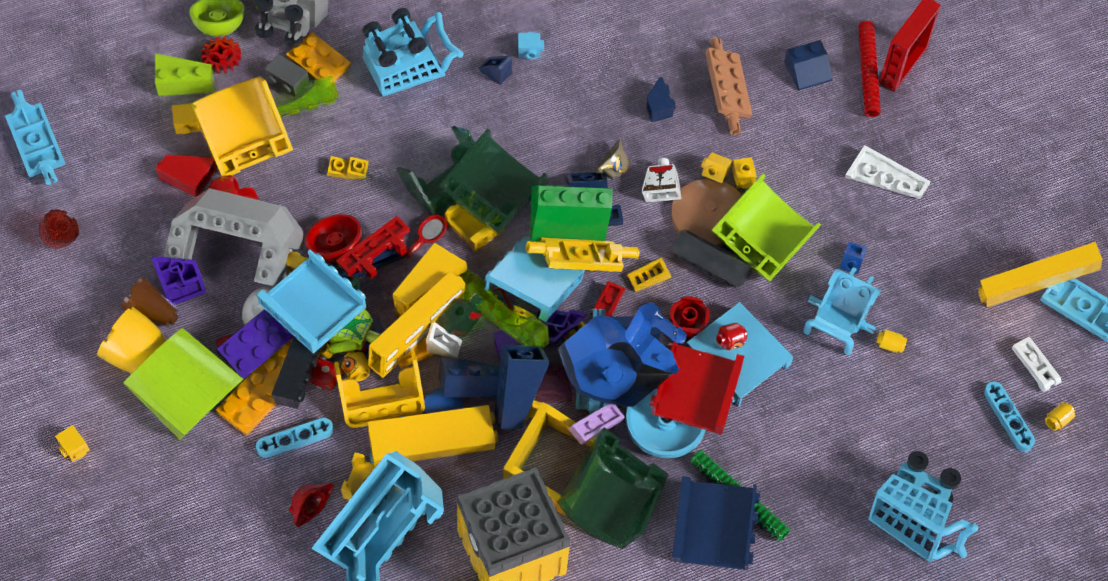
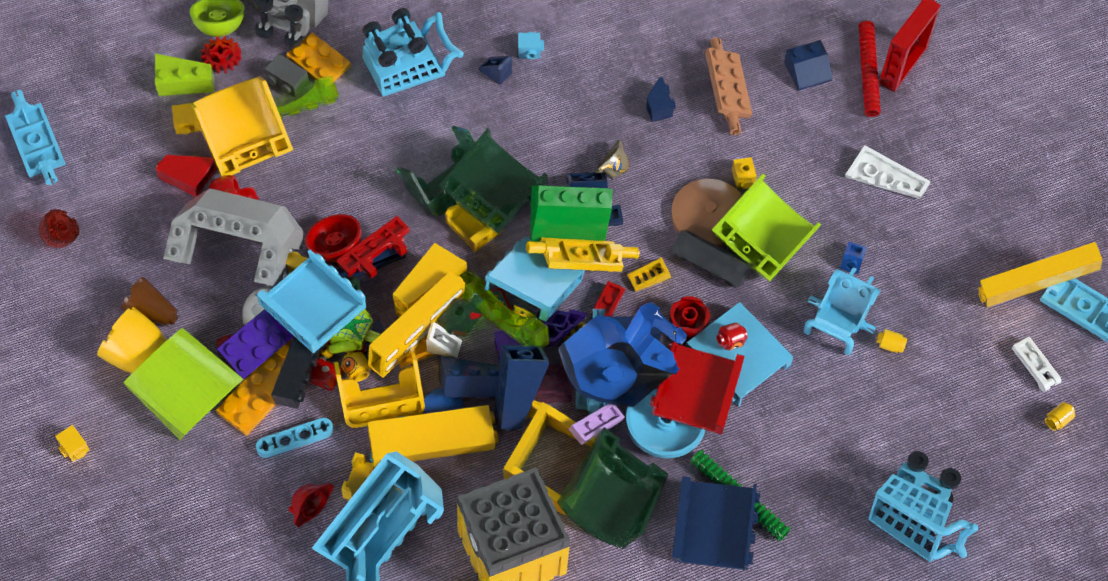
dark purple slope [151,256,207,305] -> none
yellow slope [326,156,369,179] -> none
red piece [405,215,447,258] -> none
white torso [642,158,681,202] -> none
yellow brick [701,152,733,183] -> none
medium azure beam [984,381,1035,452] -> none

